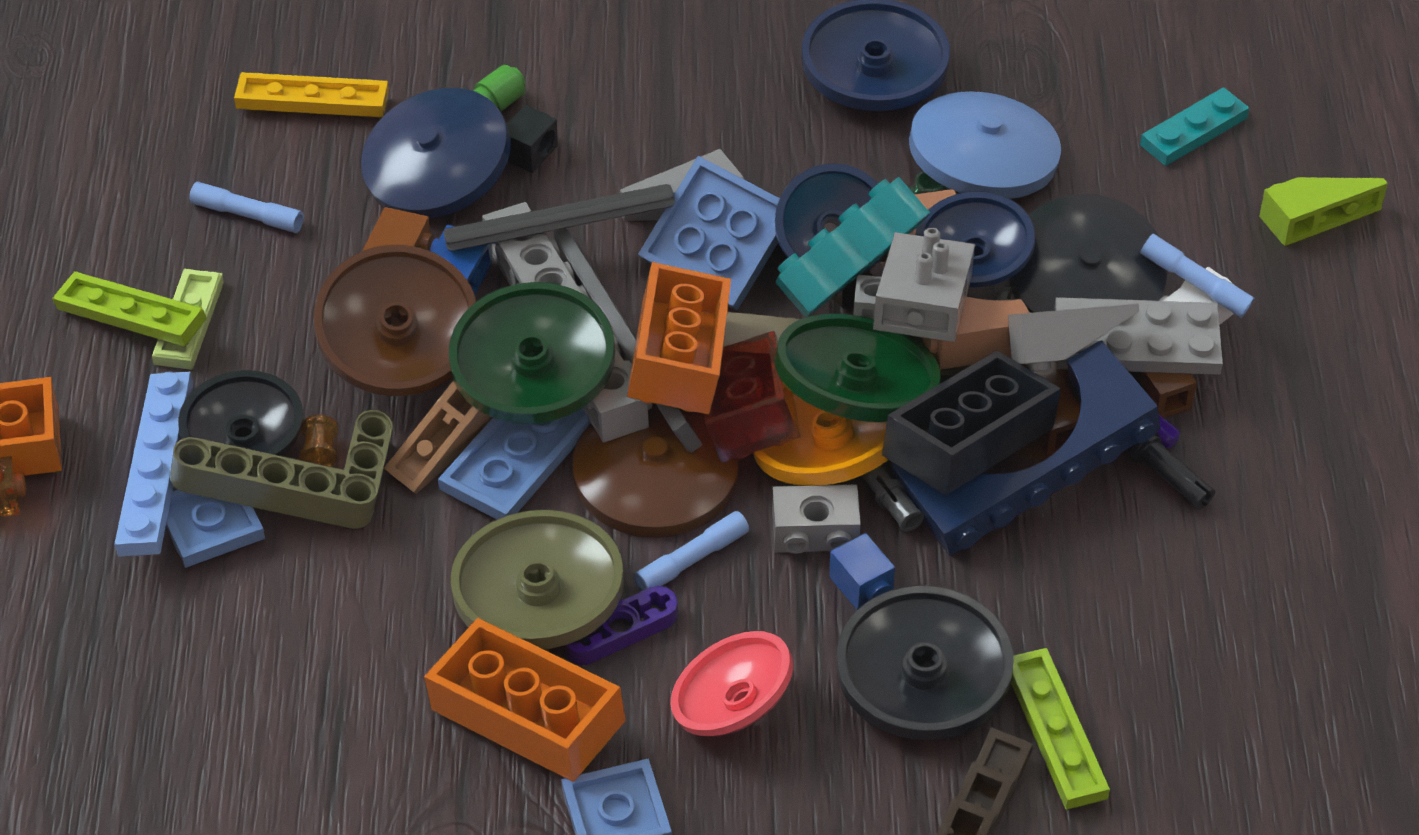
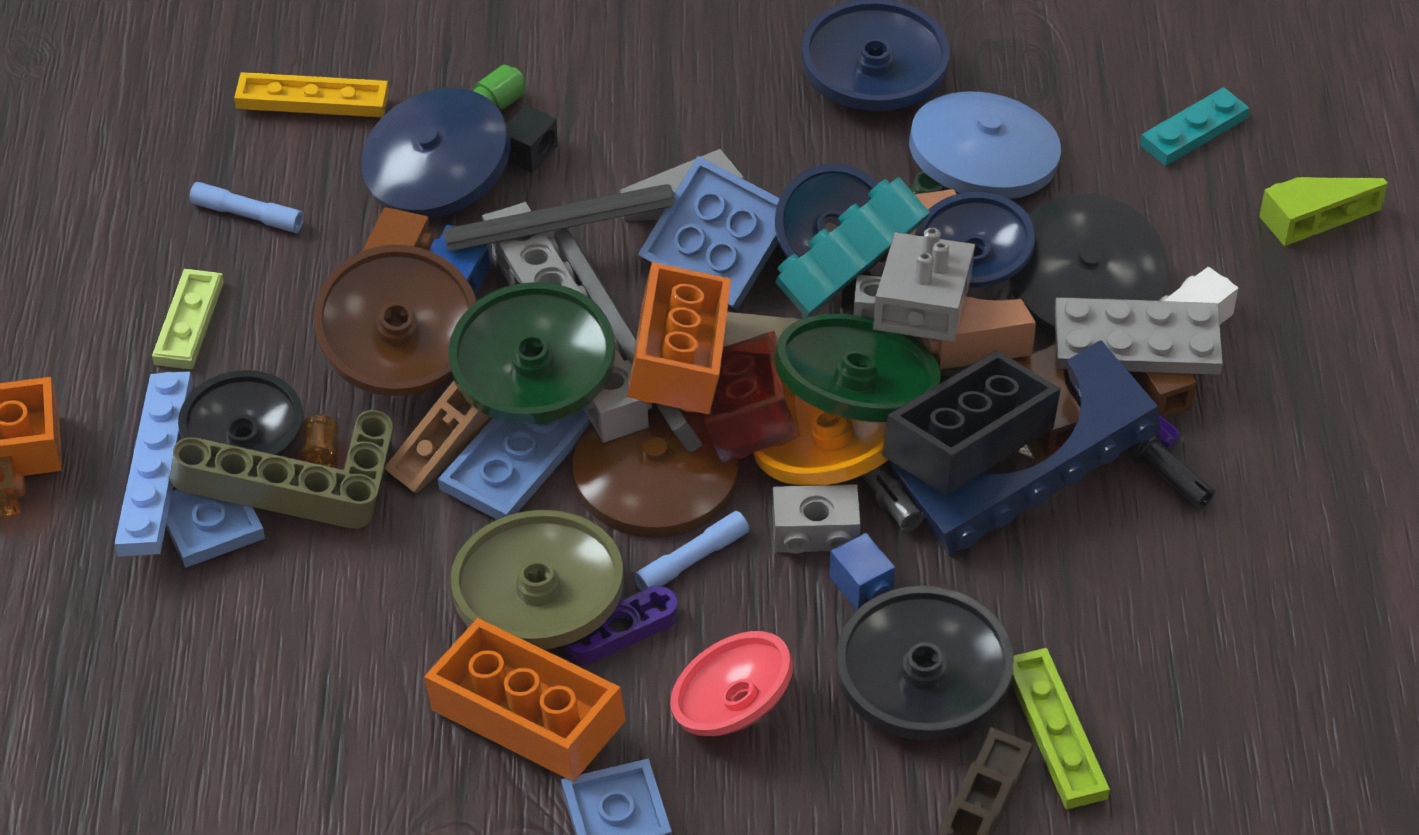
lime plate [52,271,207,347] -> none
light grey slope [1008,303,1139,371] -> none
light blue piece [1140,233,1255,318] -> none

